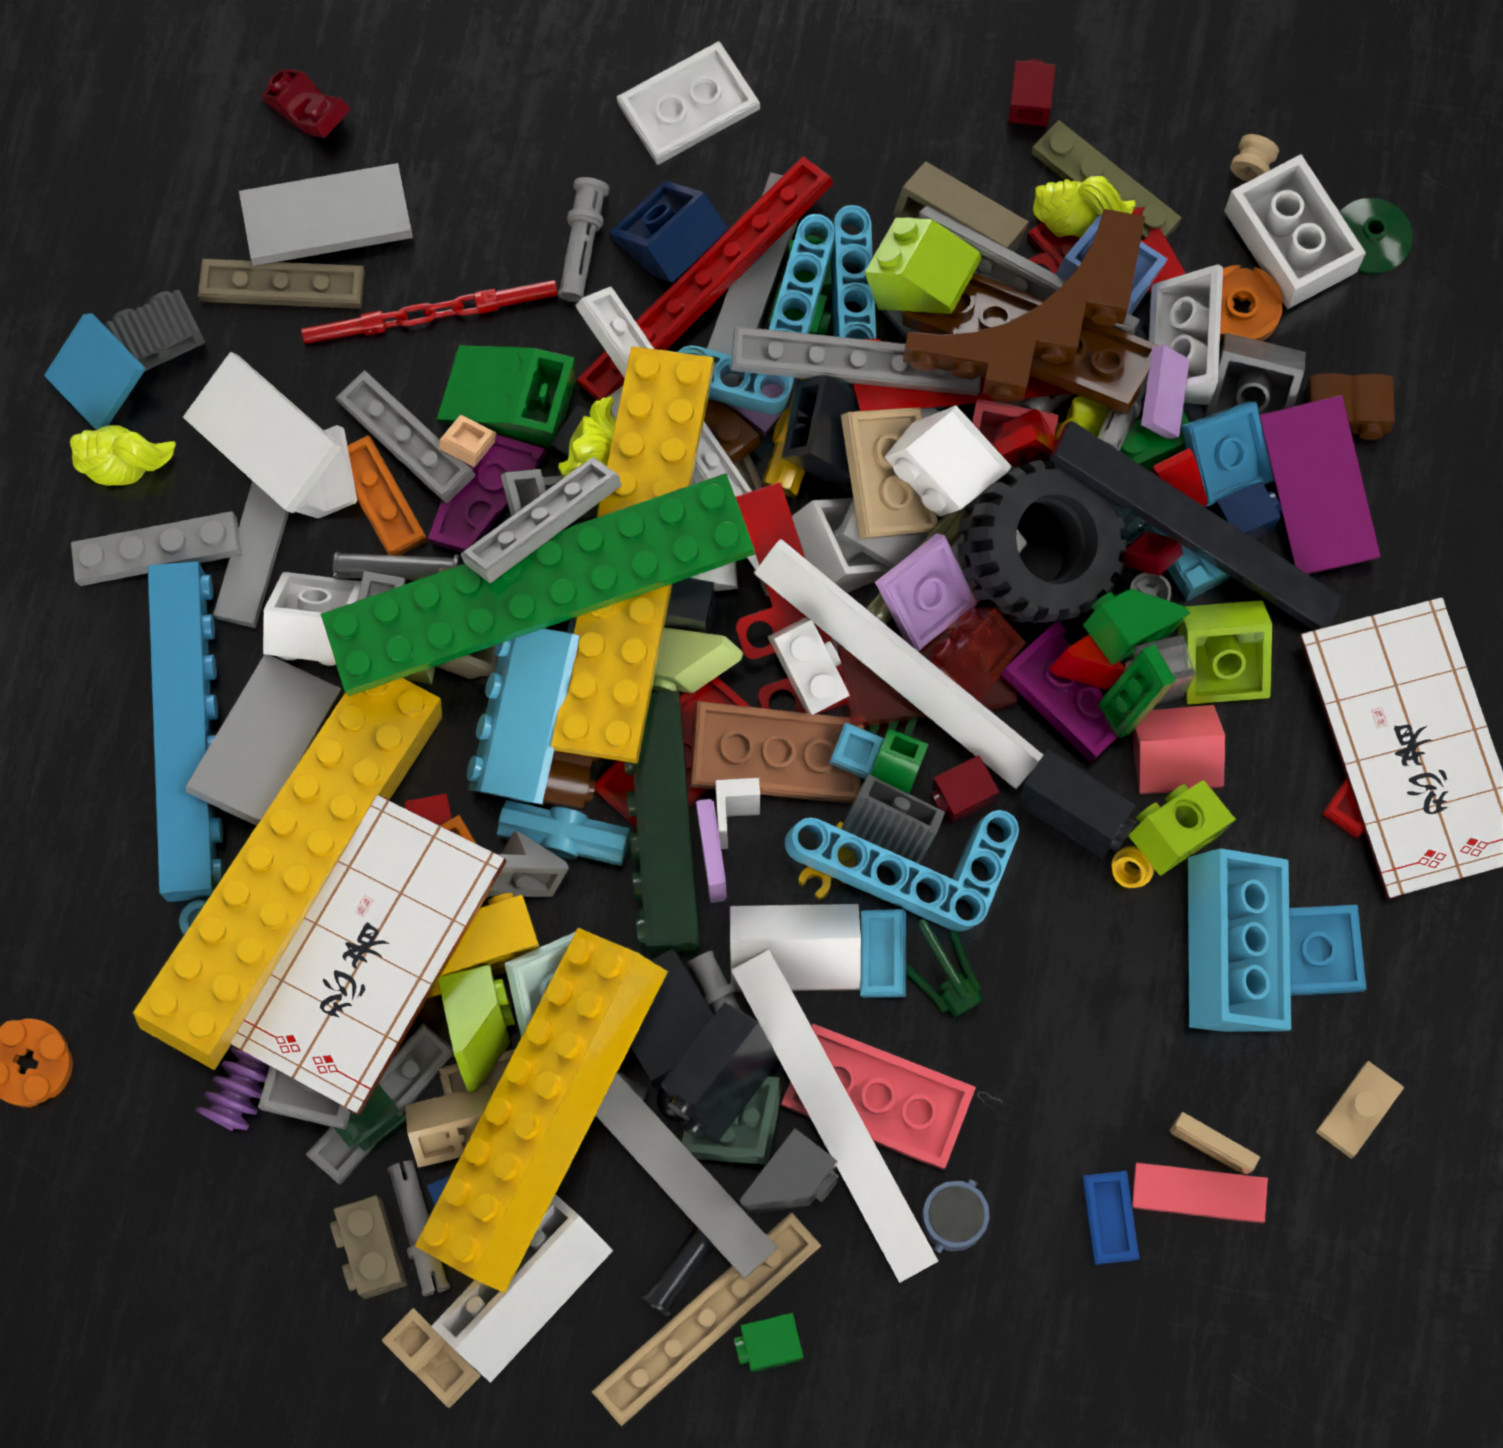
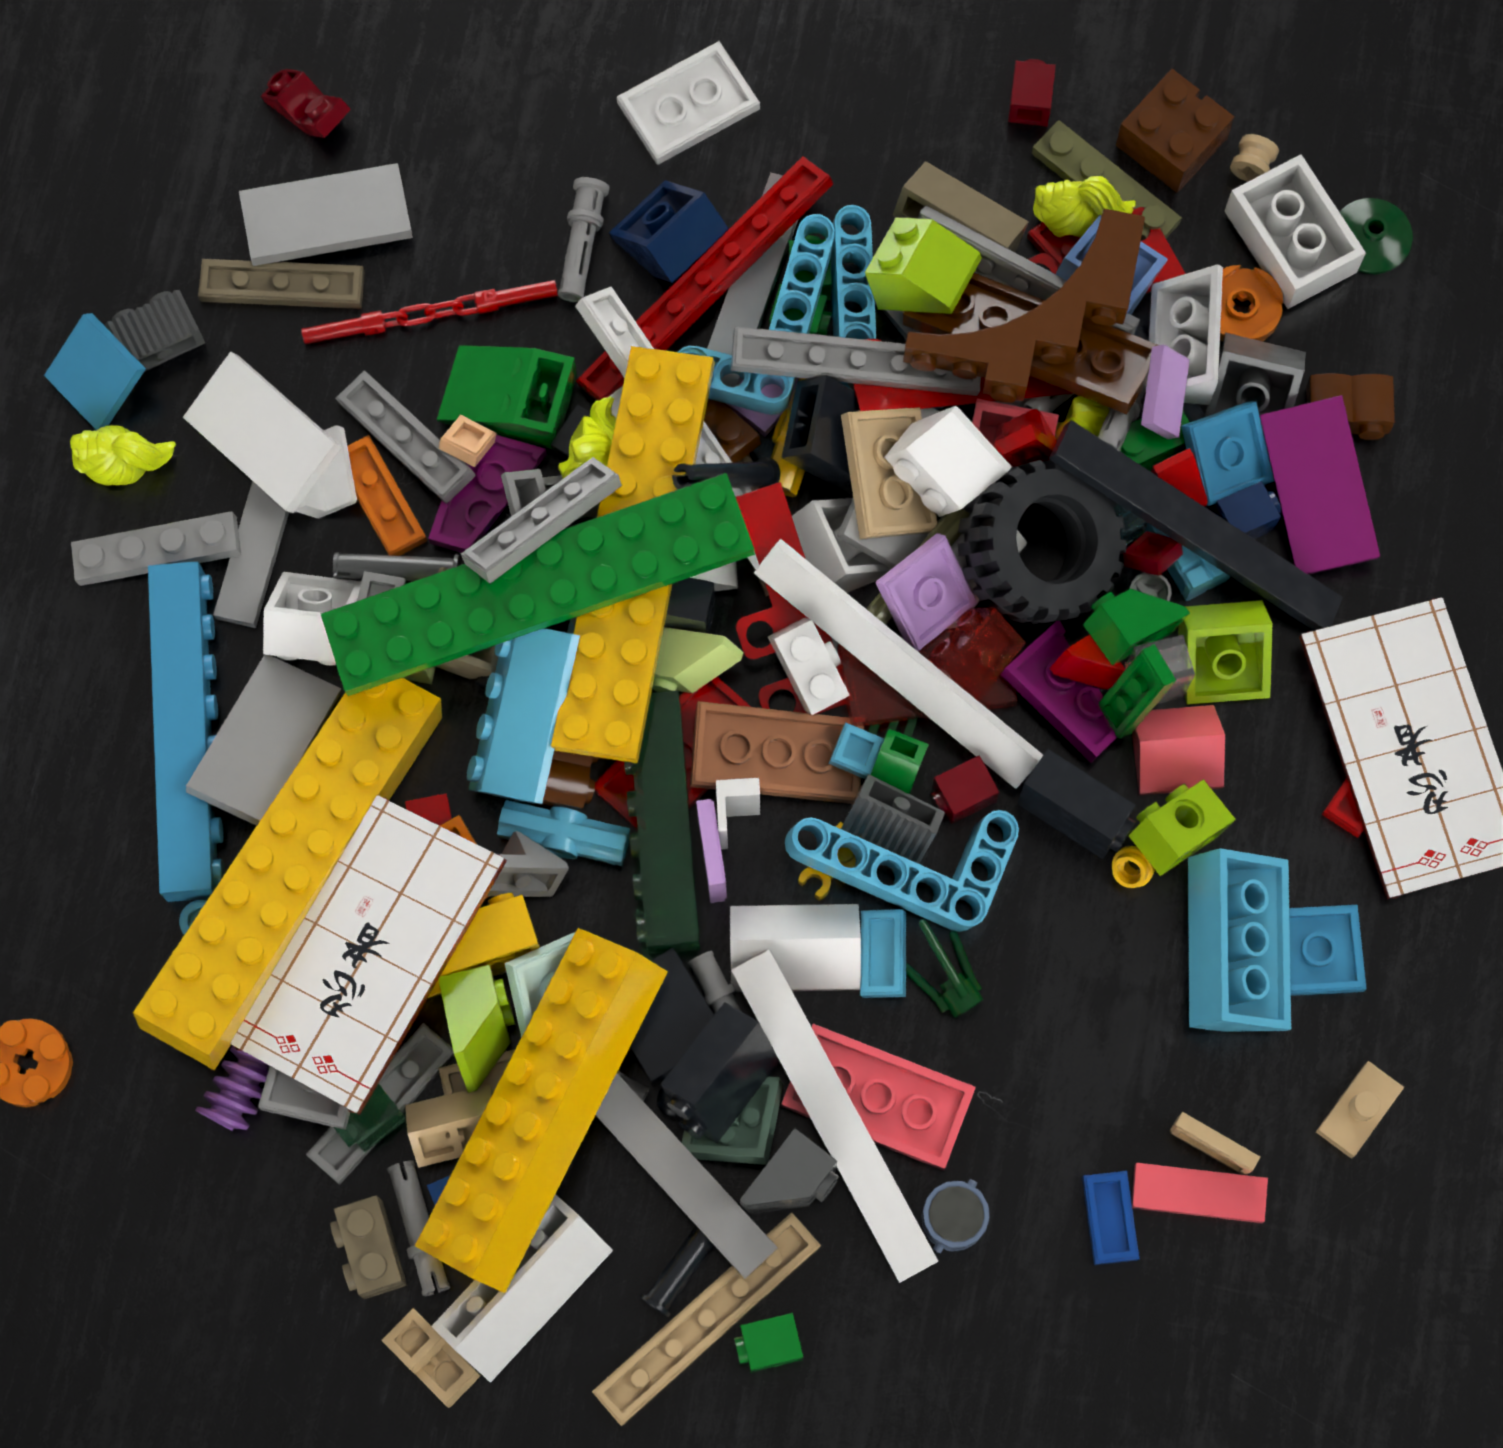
none -> black pin [672,457,780,489]
none -> reddish brown piece [1116,69,1235,193]

